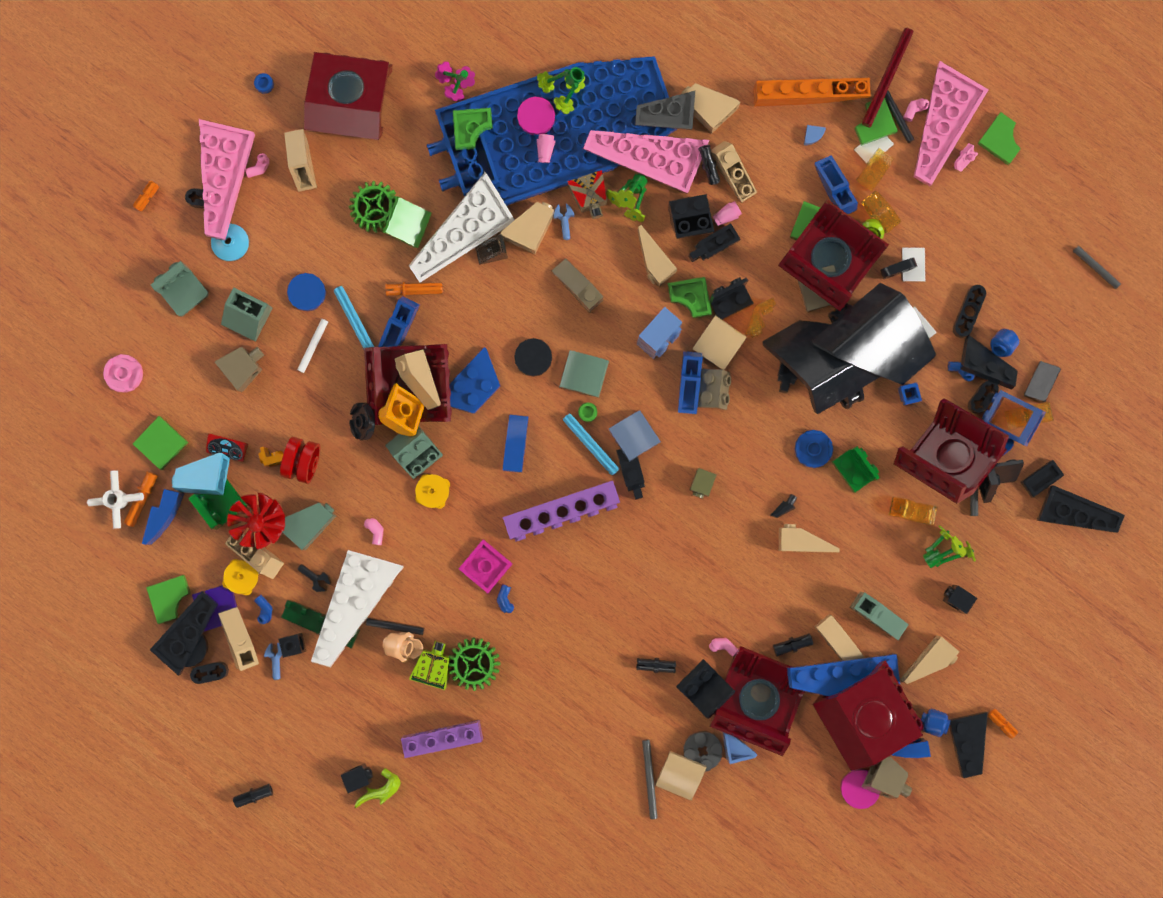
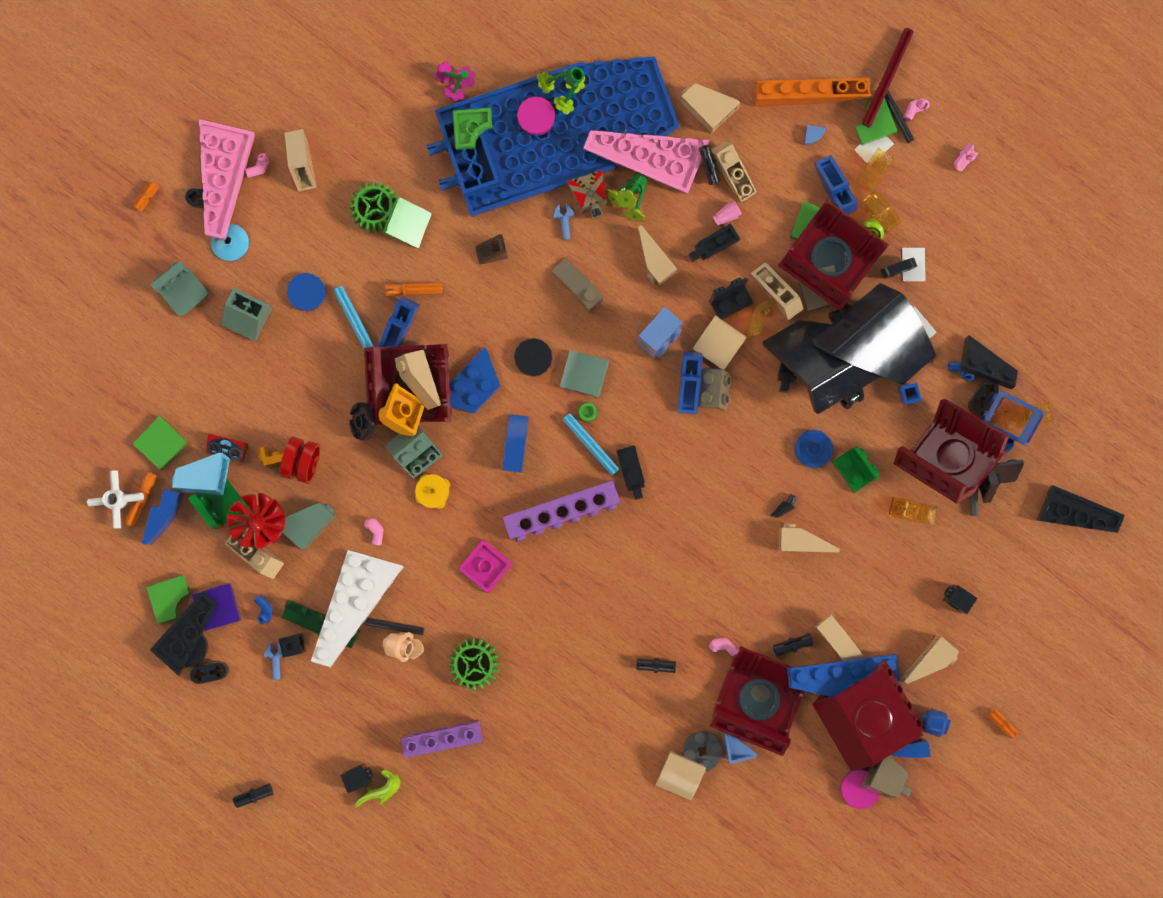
bright pink tile [103,354,143,393] -> none
dark tan torso [215,346,265,392] -> none
tan slope [218,607,259,671] -> none
yellow piece [222,559,259,596] -> none
blue tile [254,73,274,94] -> none
white bar [297,319,328,373] -> none
black bar [297,564,331,592] -> none
dark red panel [304,52,393,140] -> none
white wing [409,172,515,282] -> none
lime torso [409,641,451,690] -> none
blue arm [497,584,514,613] -> none
tan slope [500,202,555,254] -> none
bright pink cone [537,134,555,163] -> none
sand blue slope [608,410,661,462] -> none
dark grey wing [635,90,696,130] -> none
dark grey bar [642,739,658,819] -> none
bright green tile [667,277,712,318] -> none
black slope [668,194,714,239] -> none
black bracket [676,659,735,719] -> none
olive brick [689,468,717,499] -> none
sand green slope [849,592,909,640] -> none
bright pink wing [914,61,988,187] -> none
plant [923,525,976,568] -> none
black wing [949,711,988,778] -> none
black beam [953,285,986,338] -> none
bright green tile [977,112,1021,165] -> none
blue head [990,329,1019,357] -> none
black tile [1021,460,1064,498] -> none
slope [1024,361,1061,403] -> none
dark grey bar [1073,245,1121,289] -> none
none -> tan slope [751,262,803,320]

